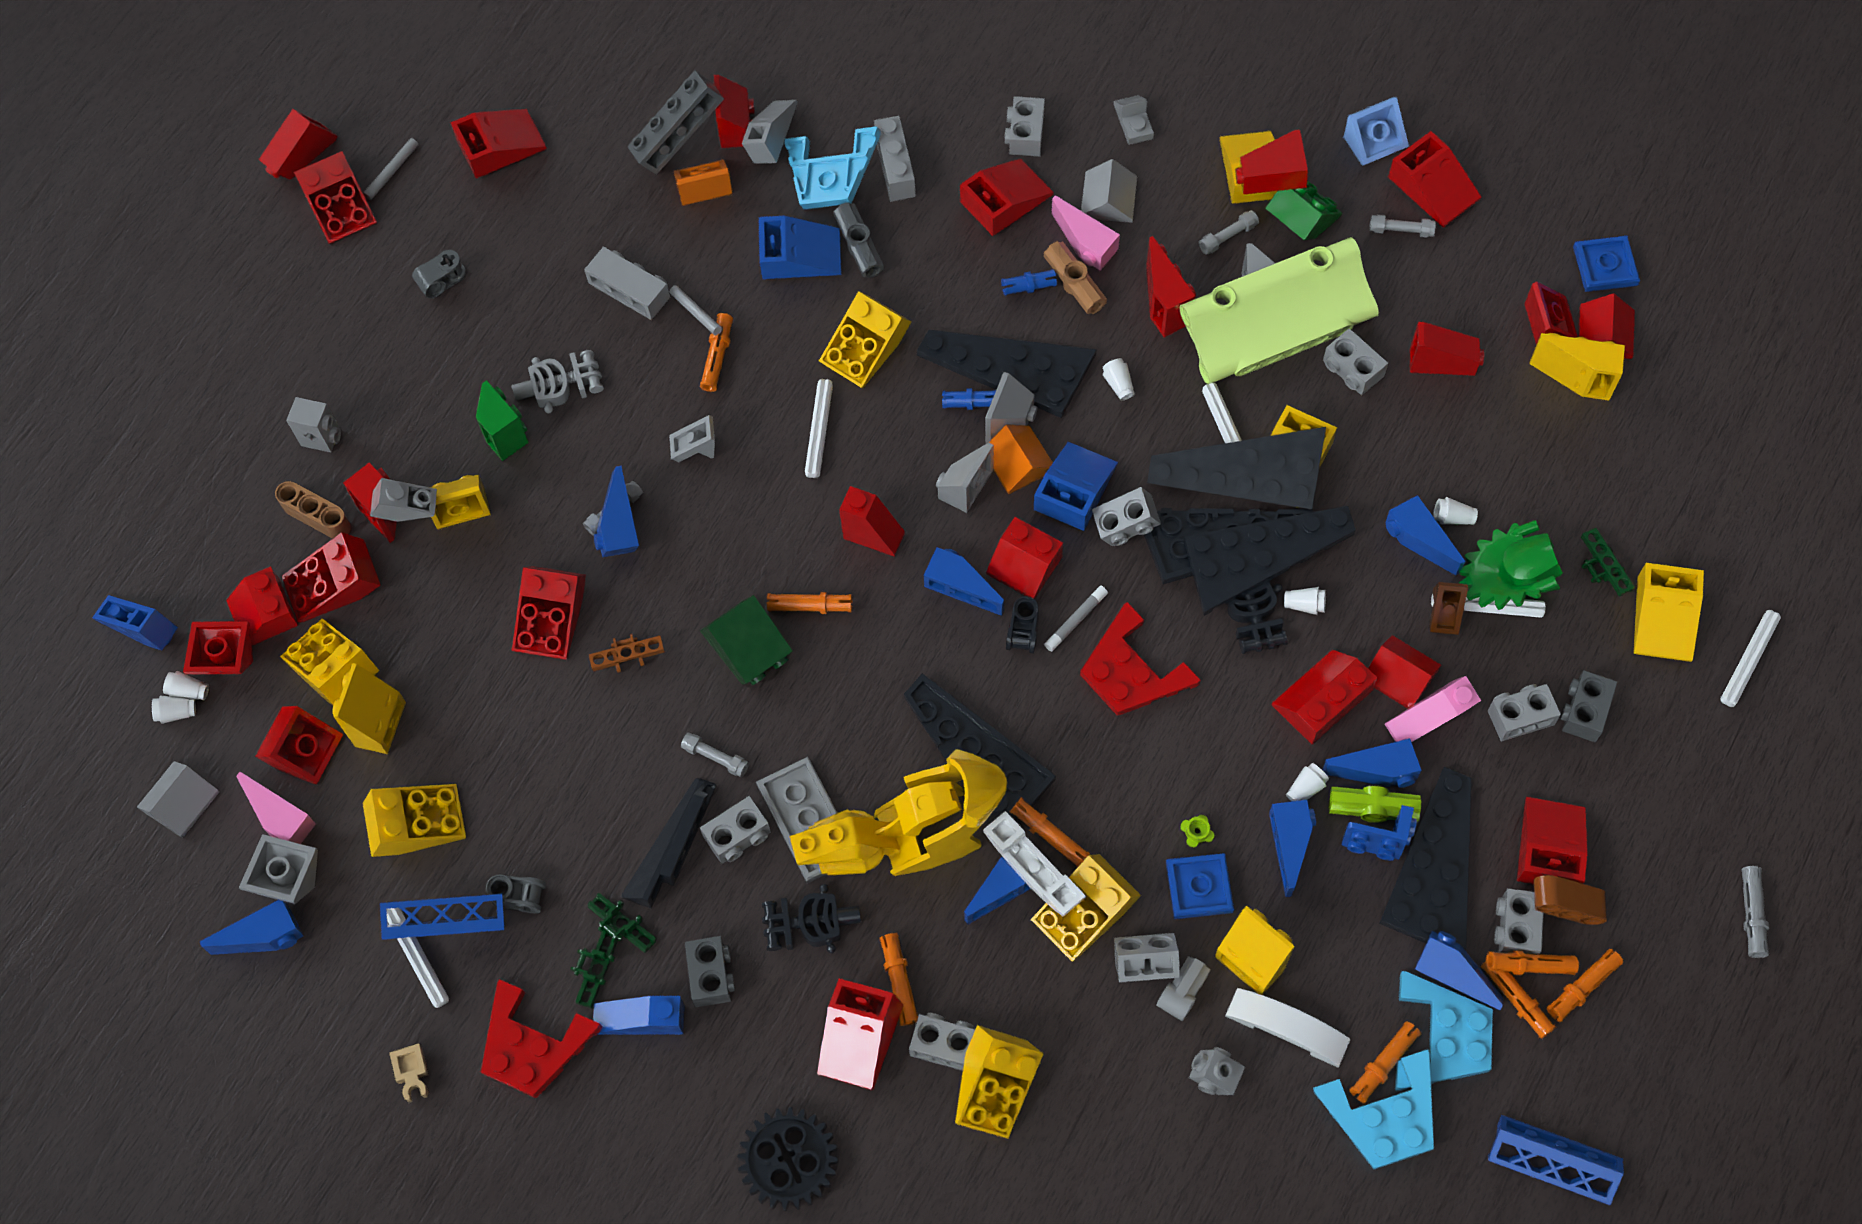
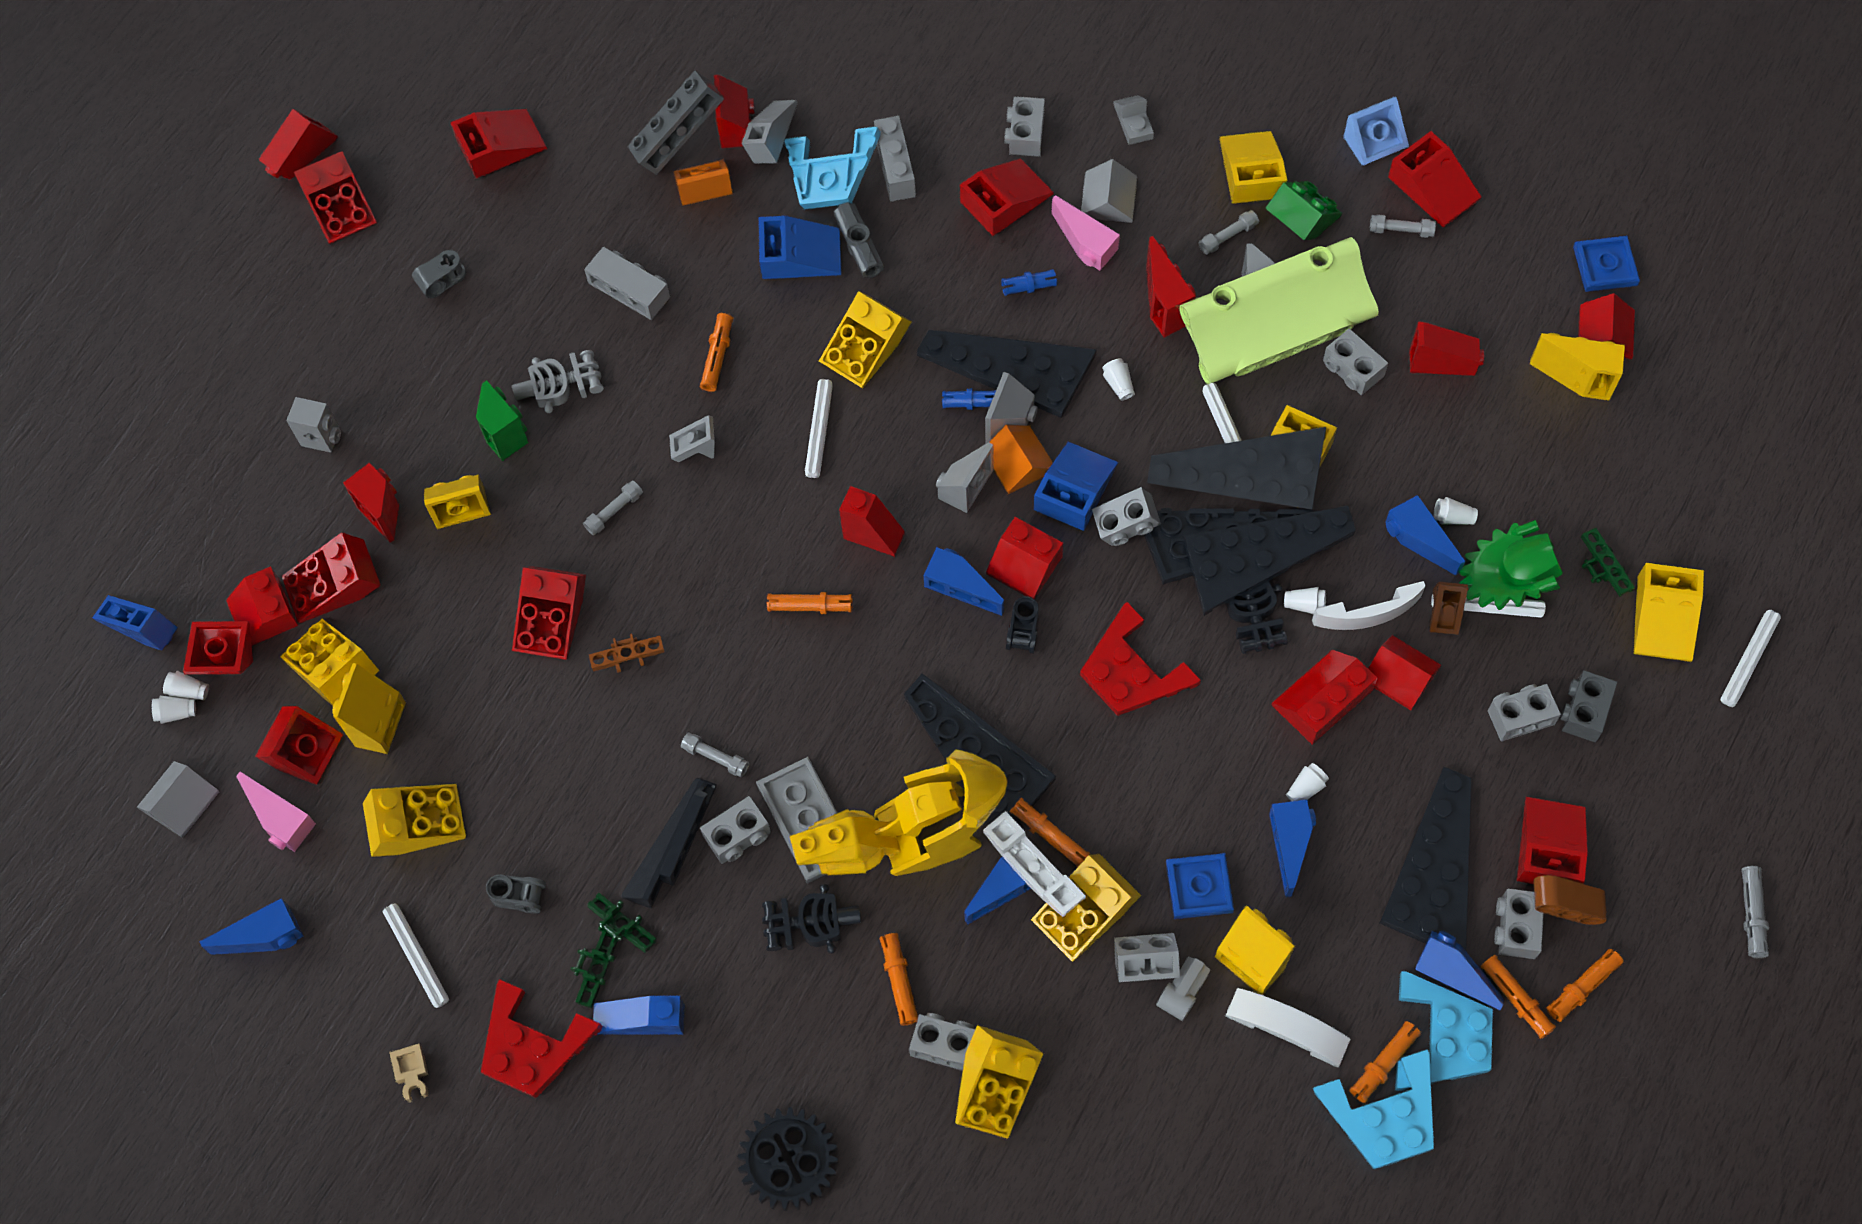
light grey slope [239,834,318,904] -> none
medium nougat beam [275,481,351,538] -> none
light grey bar [363,138,419,200] -> none
light grey slope [370,478,437,522] -> none
blue fence [380,894,504,940] -> none
blue slope [594,466,639,557] -> none
light grey bar [670,286,722,336] -> none
dark grey brick [685,936,735,1008] -> none
dark green slope [700,595,792,686] -> none
slope [817,979,903,1091] -> none
medium nougat piece [1044,241,1107,314] -> none
light grey bar [1044,586,1108,652] -> none
lime plate [1181,815,1214,847] -> none
light grey brick [1189,1047,1245,1095] -> none
red slope [1235,130,1308,195] -> none
blue slope [1323,738,1421,788] -> none
lime piece [1329,786,1421,823] -> none
blue bracket [1341,805,1417,860] -> none
bright pink slope [1385,676,1481,742] -> none
orange pin [1486,950,1579,975] -> none
blue fence [1488,1115,1623,1205] -> none
red slope [1525,282,1578,345] -> none
none -> white slope [1312,581,1425,630]

